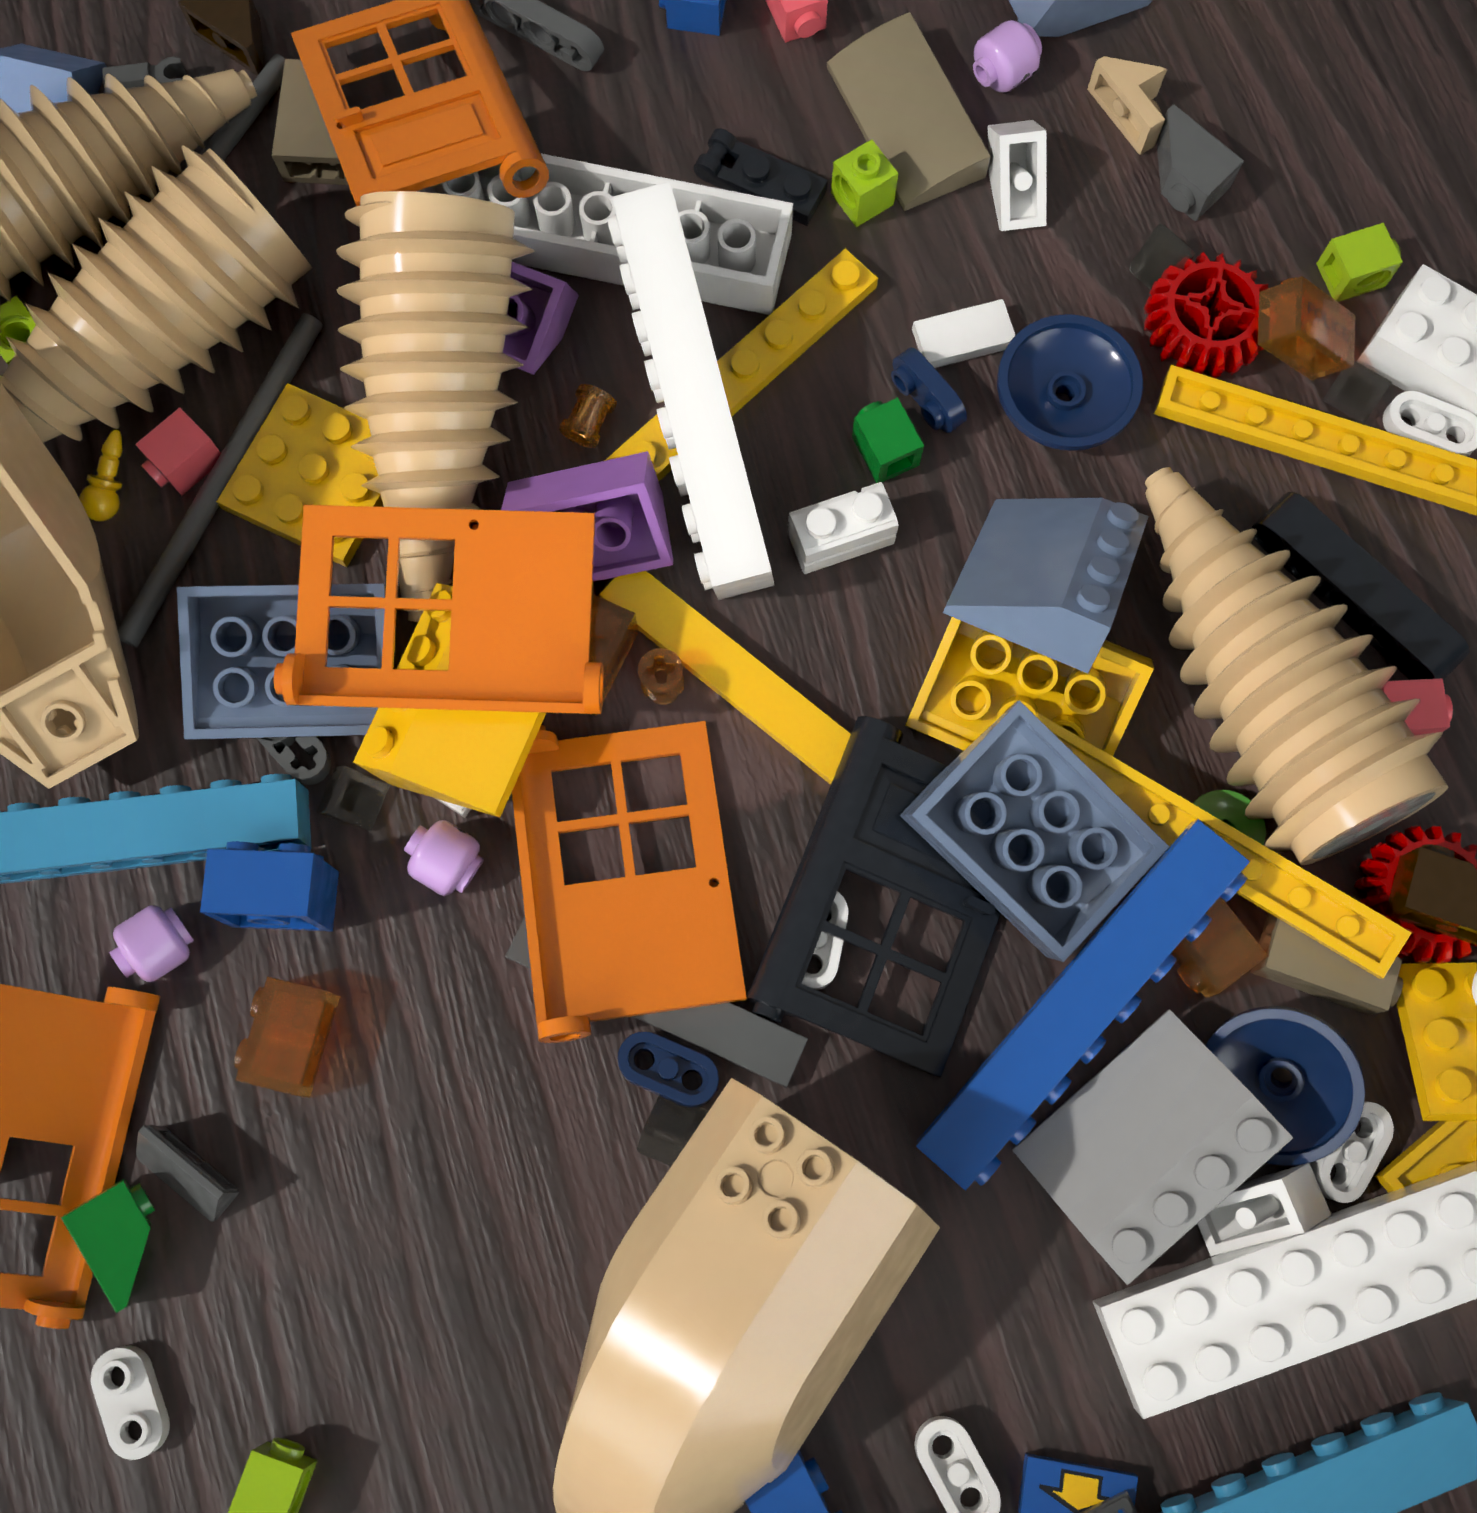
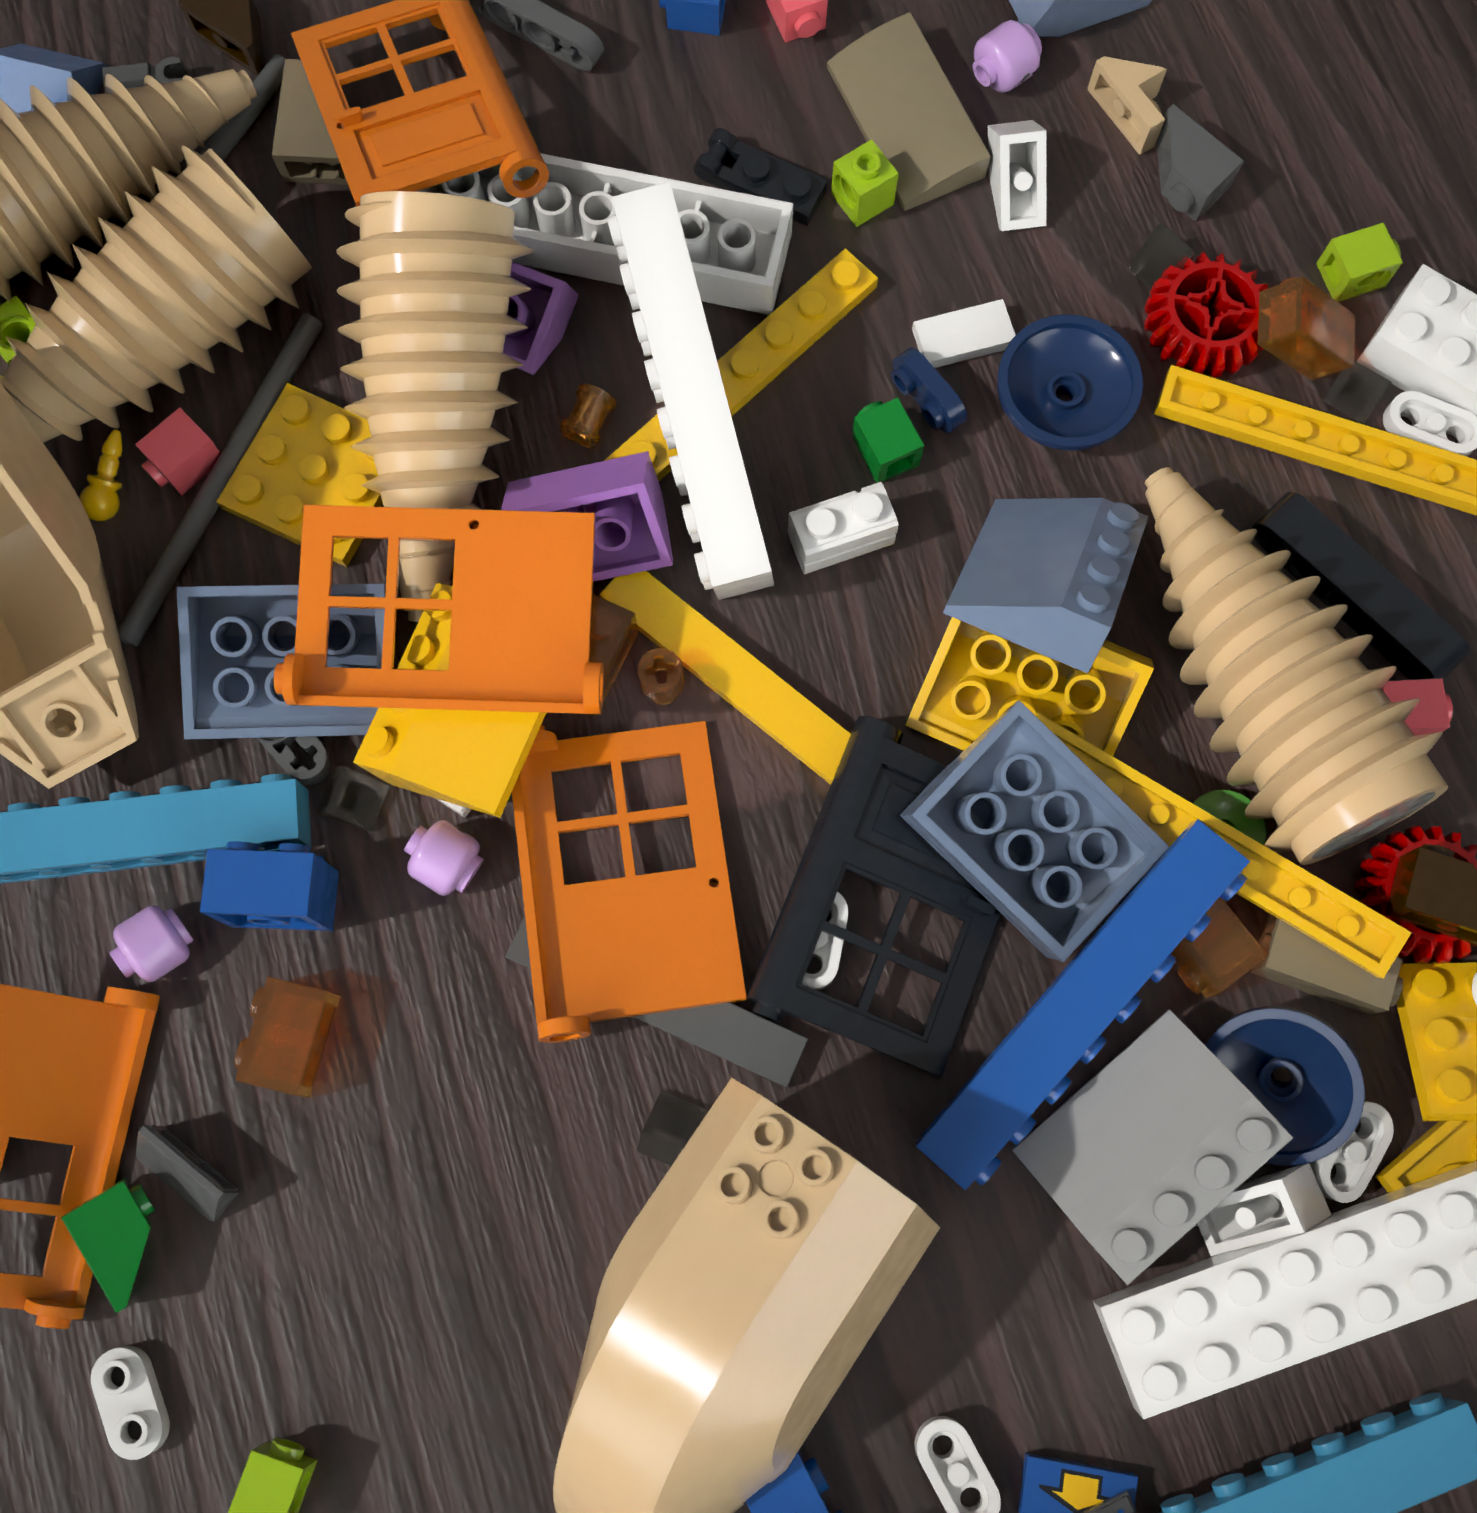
dark blue plate [618,1031,719,1108] -> none

